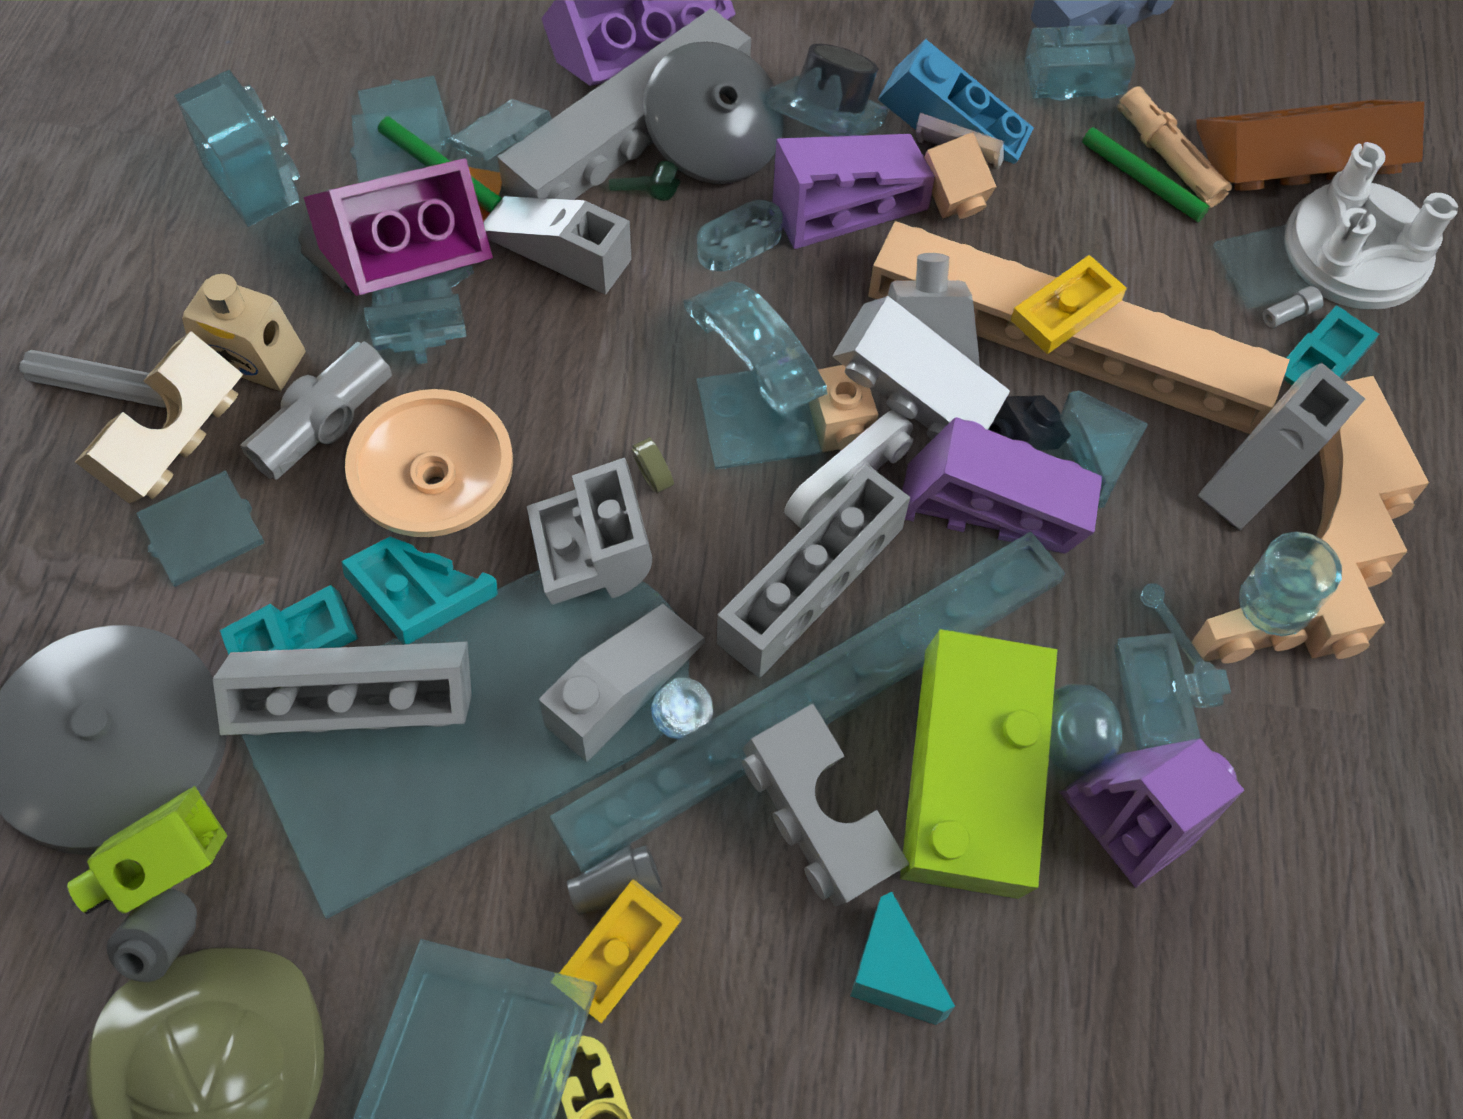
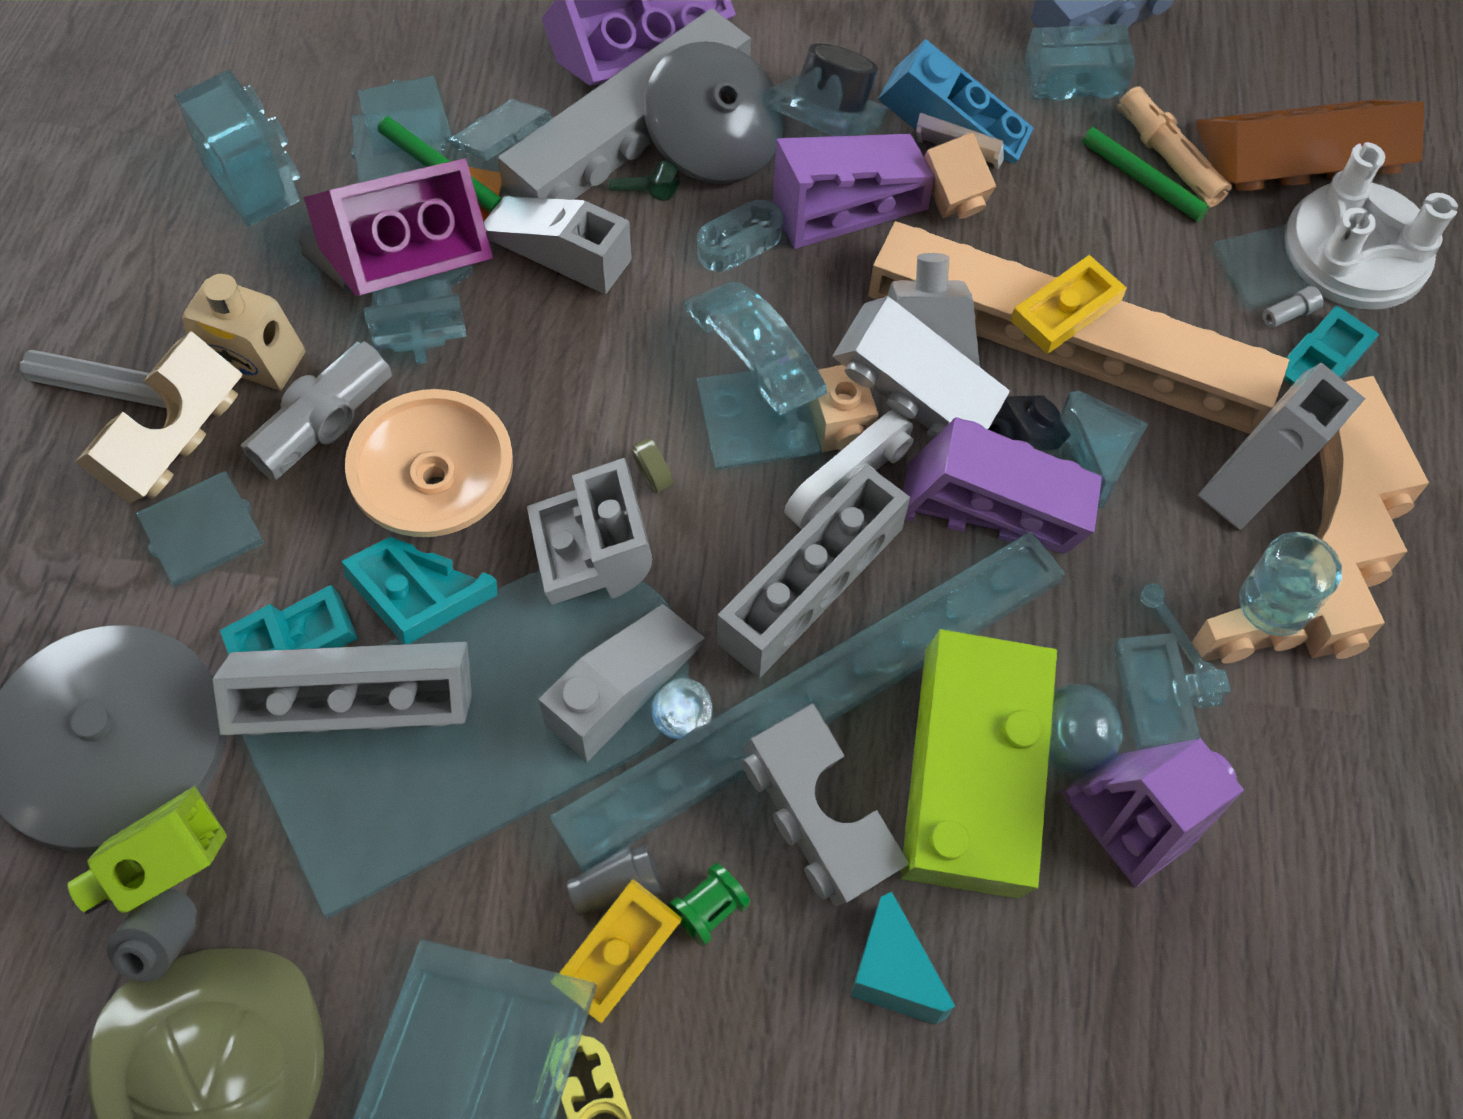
none -> green bush [668,863,750,947]

